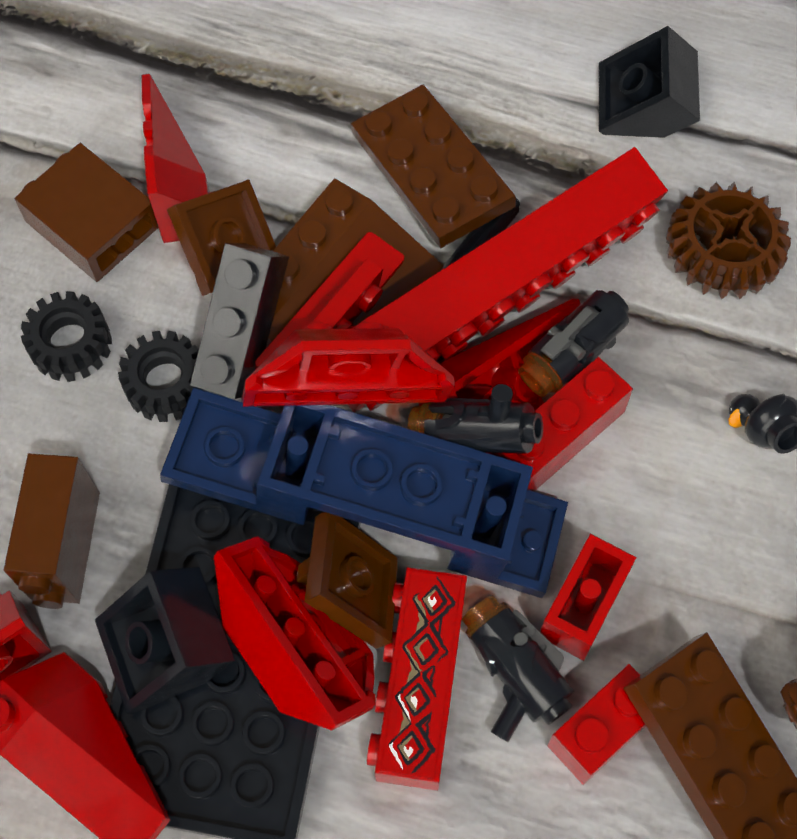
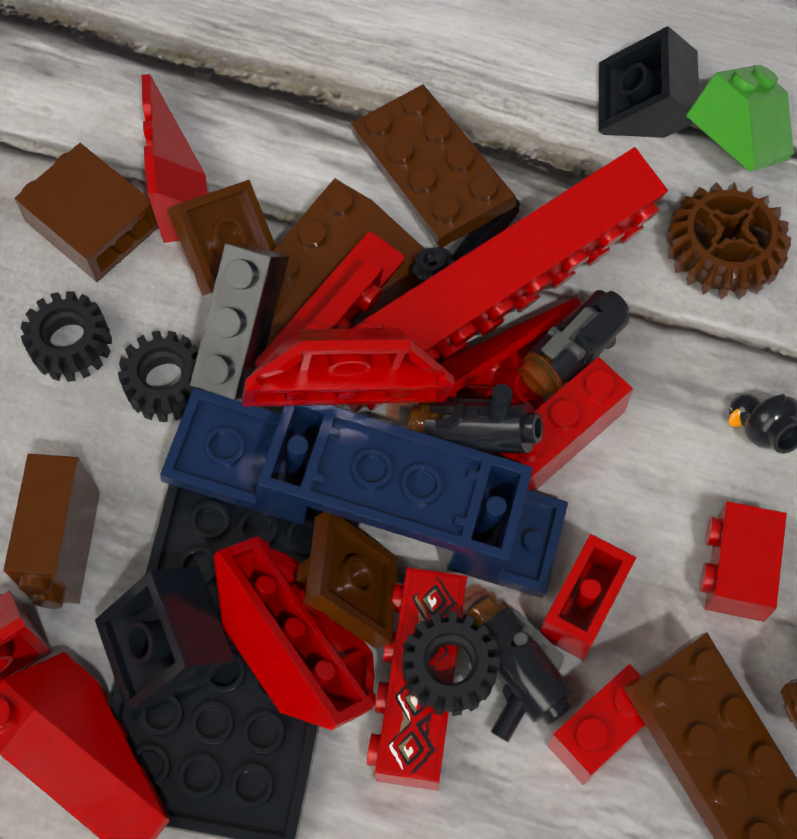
none -> black tyre [402,611,500,716]
none -> black plate [412,247,455,284]
none -> bright green slope [686,65,794,172]
none -> red brick [699,501,787,622]

